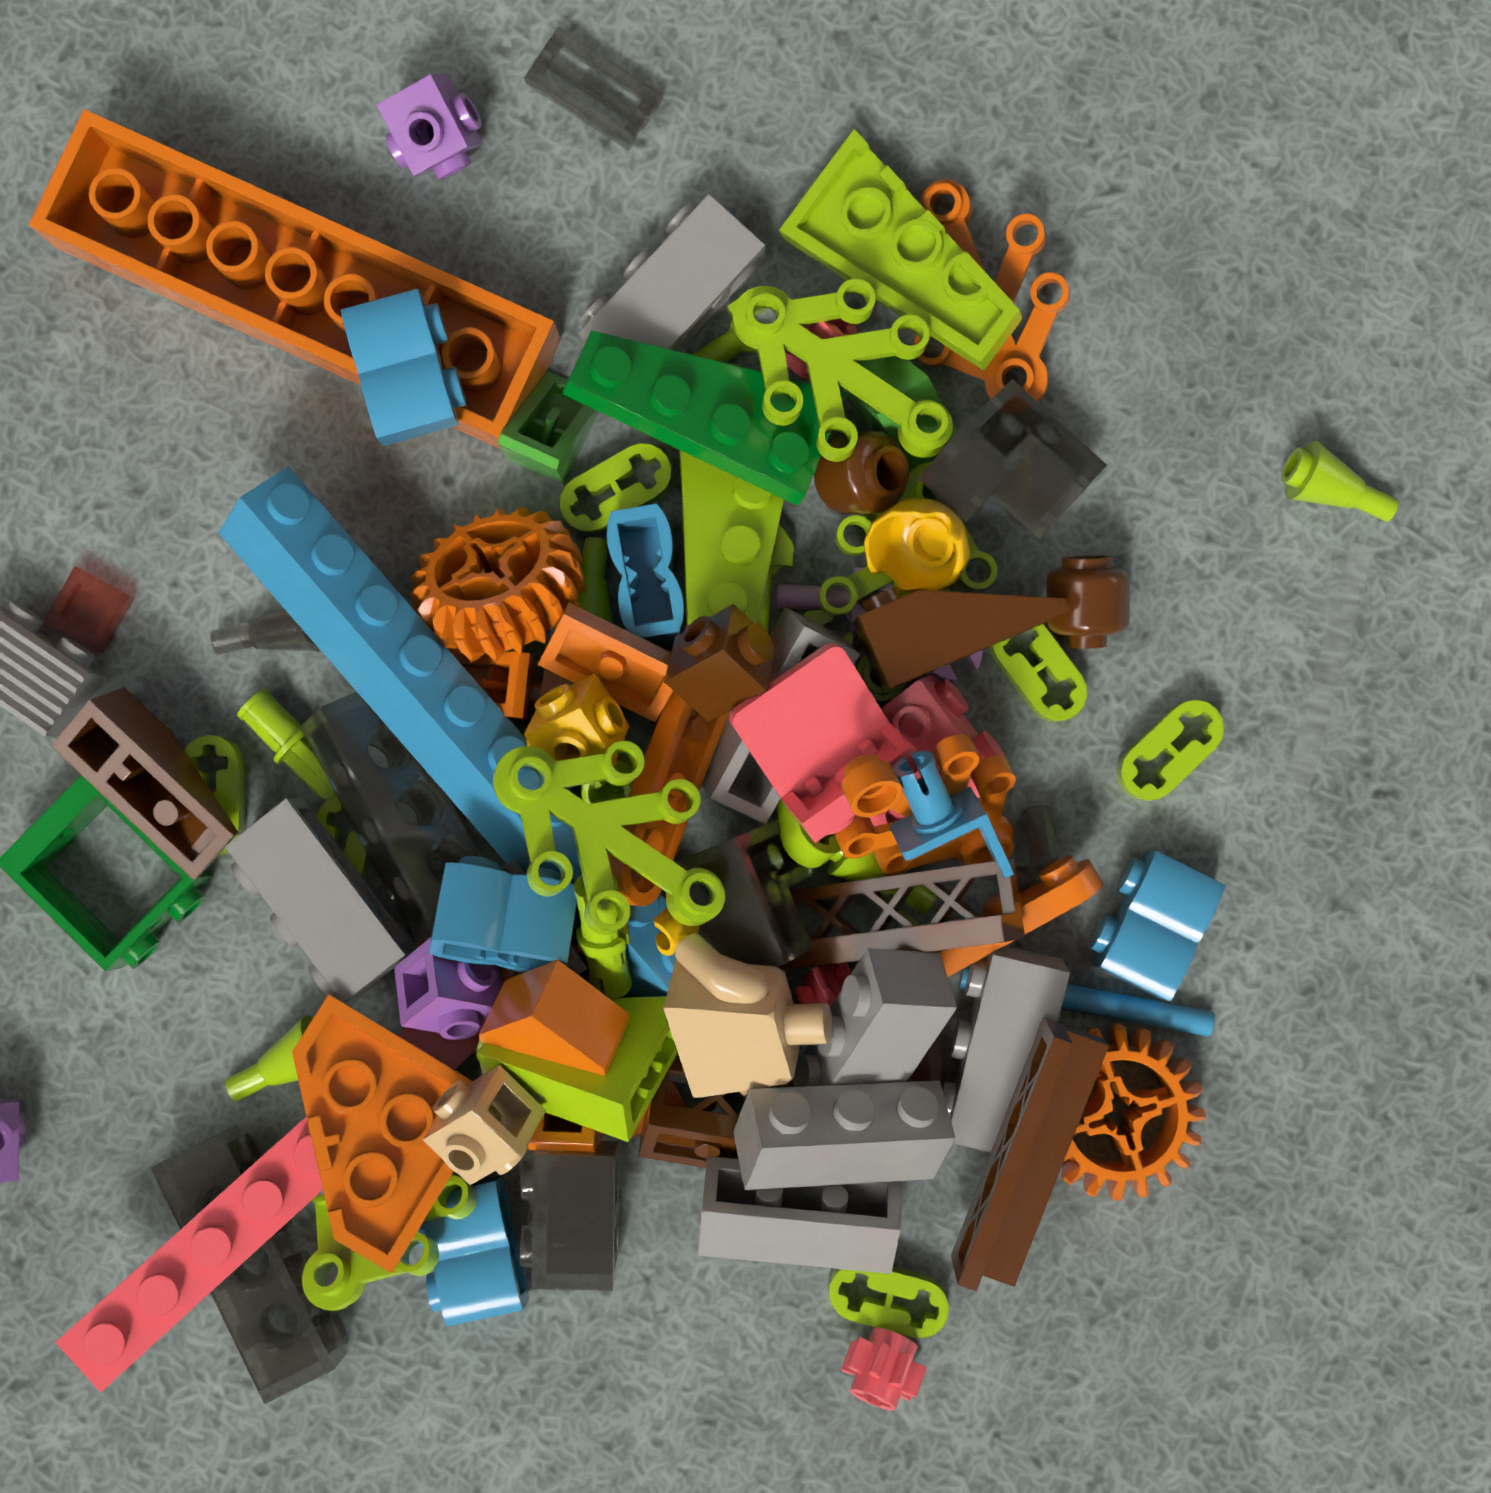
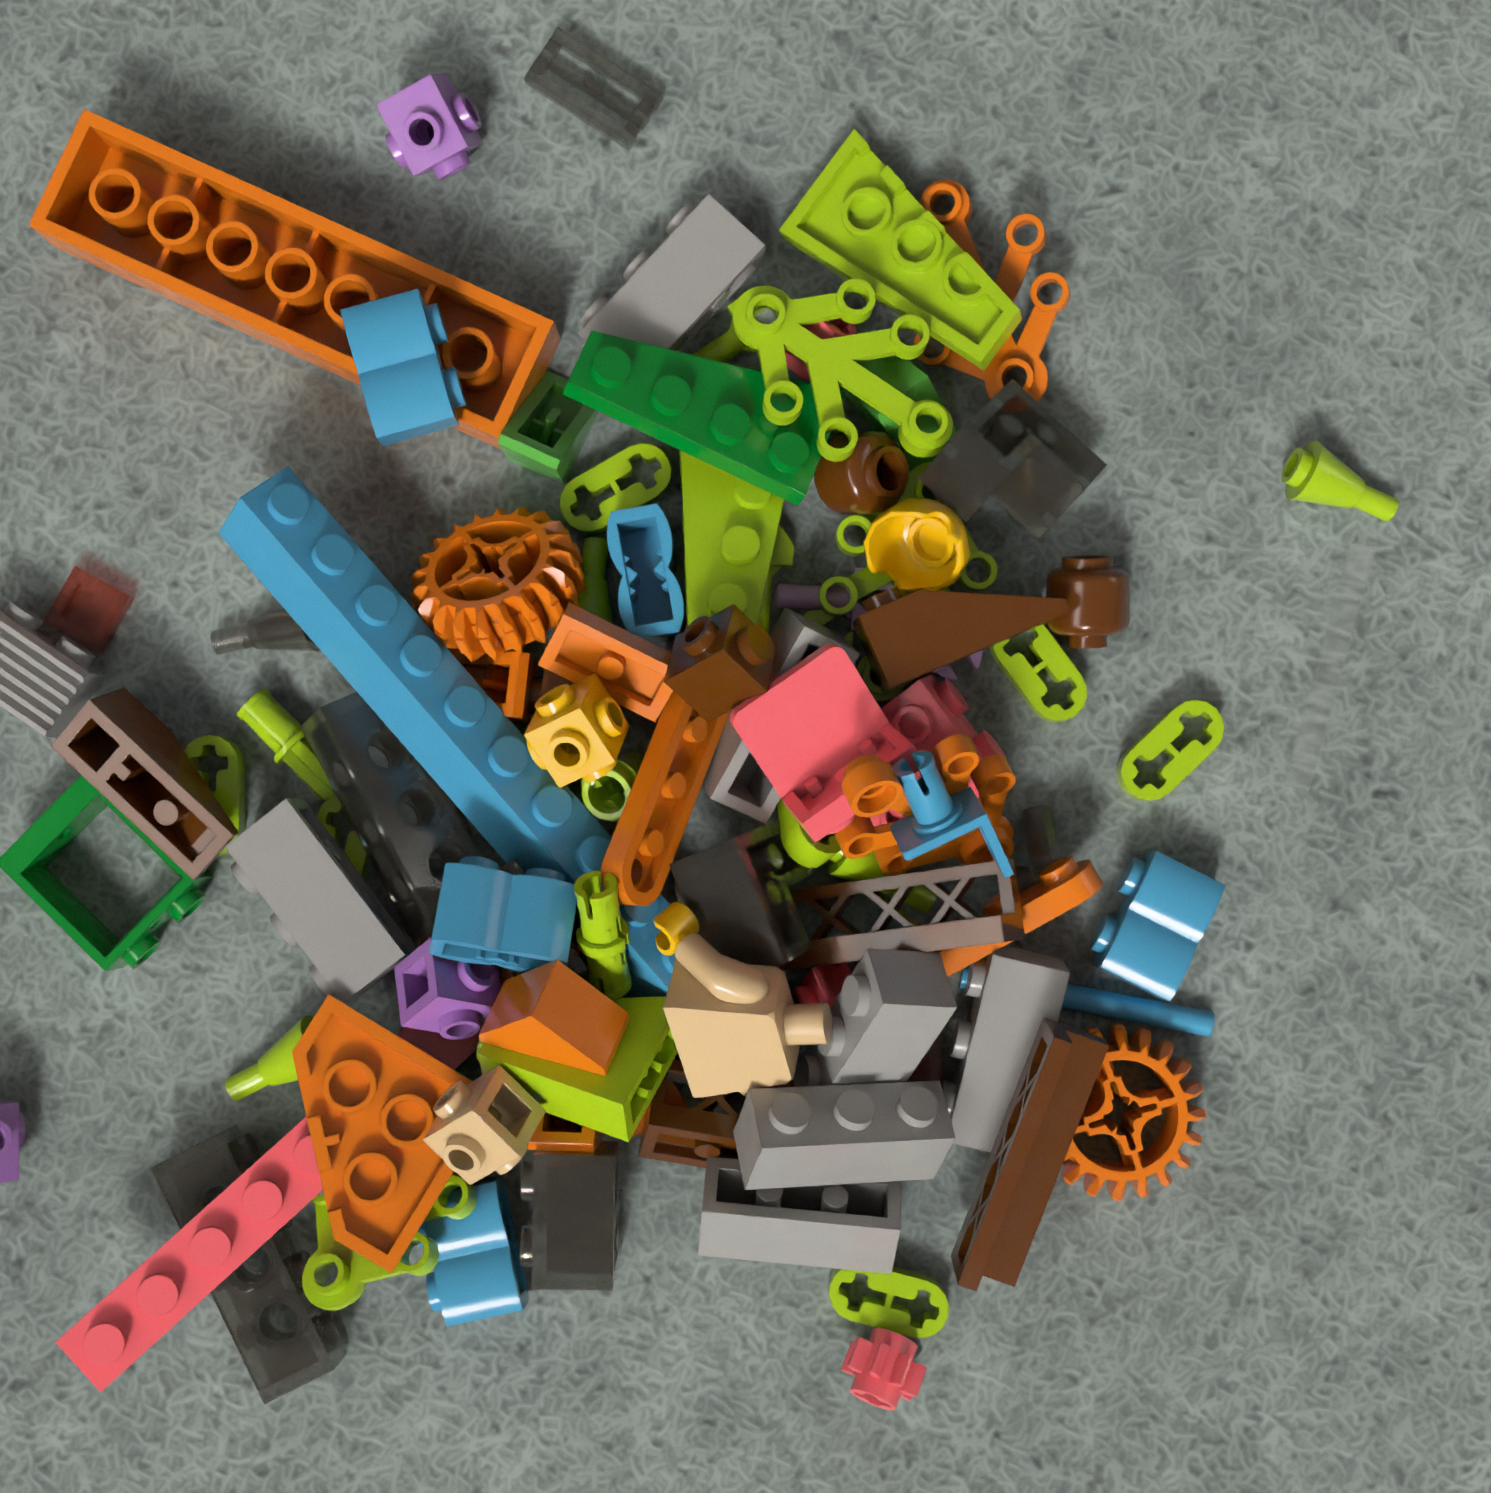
lime plant [493,741,725,935] -> none

